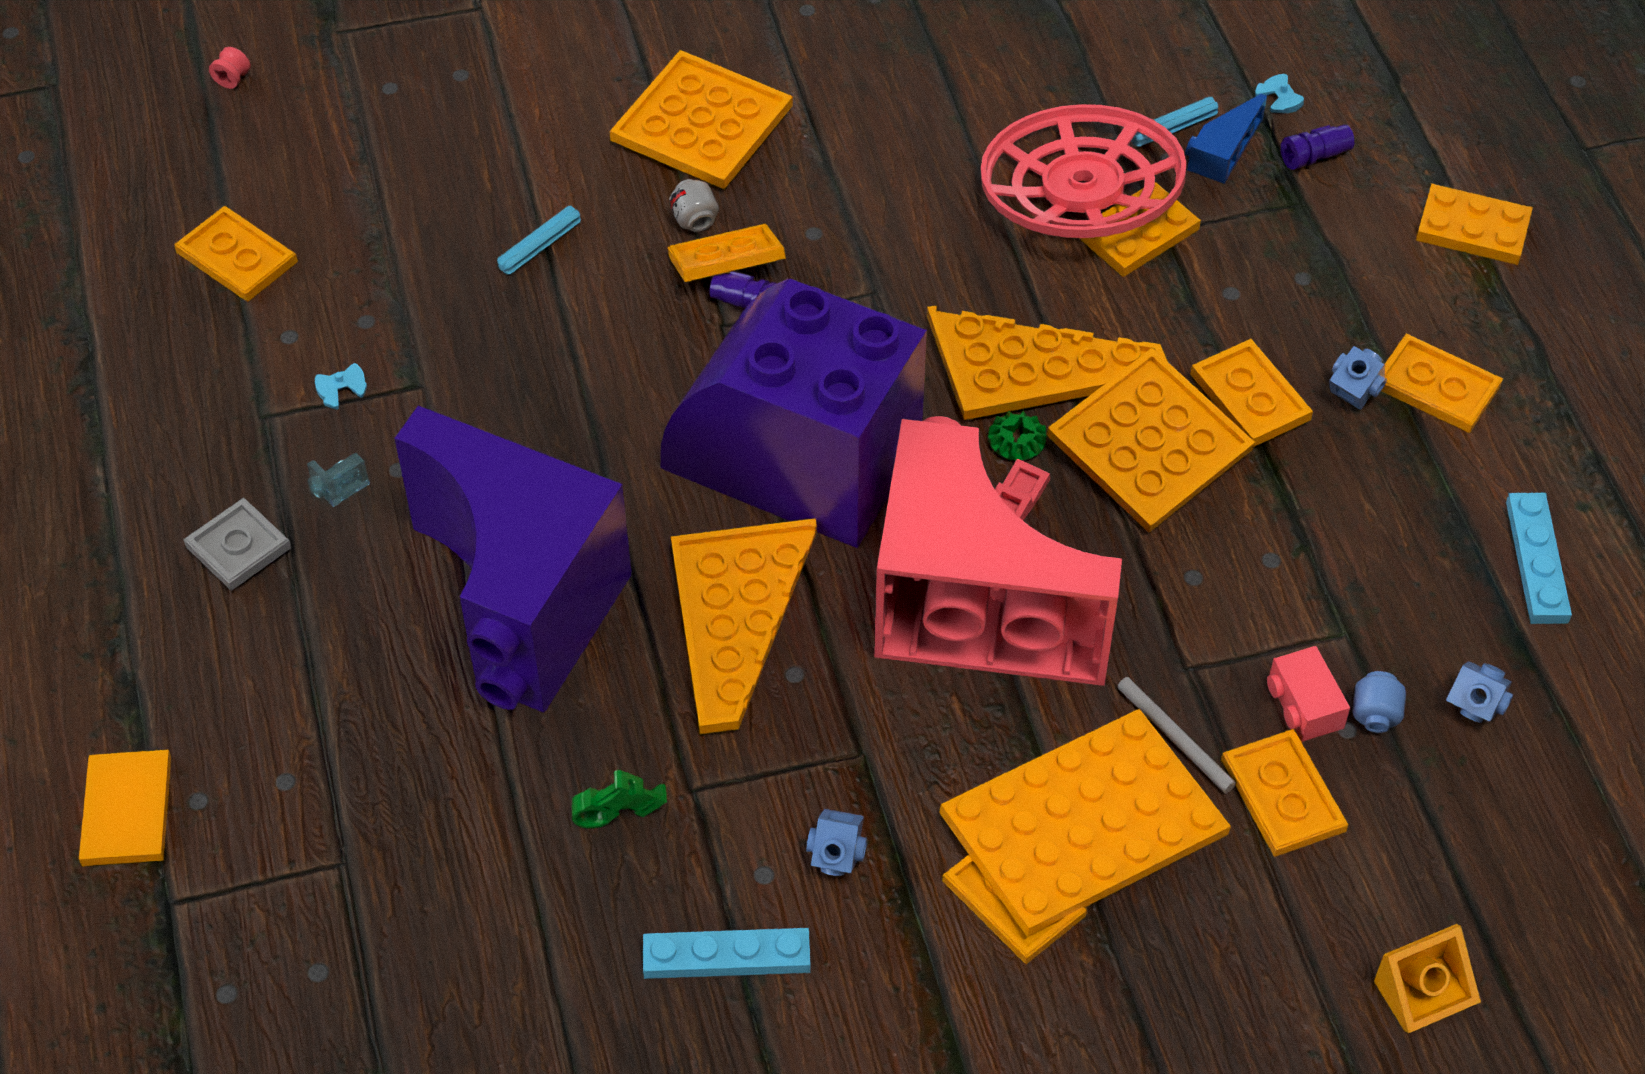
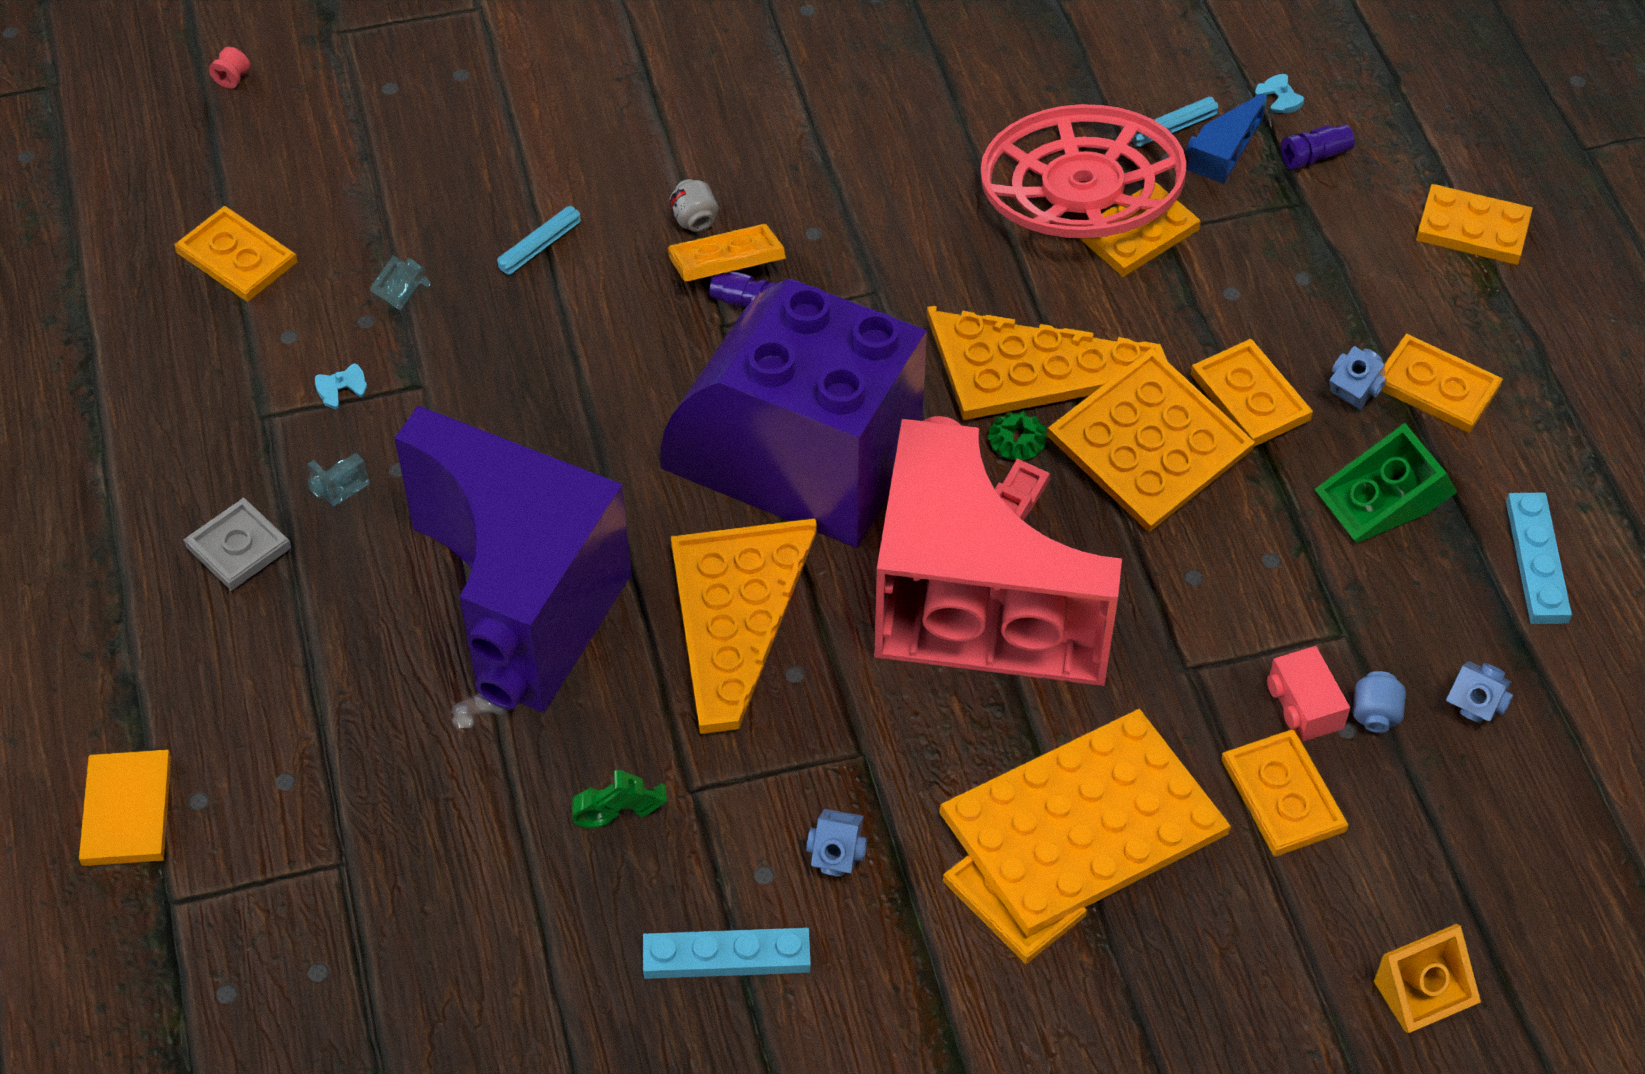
light orange plate [610,50,793,189] -> none
light grey bar [1117,677,1236,794] -> none
none -> clear light blue bracket [369,255,432,310]
none -> clear arm [451,694,506,728]
none -> green slope [1314,423,1457,543]

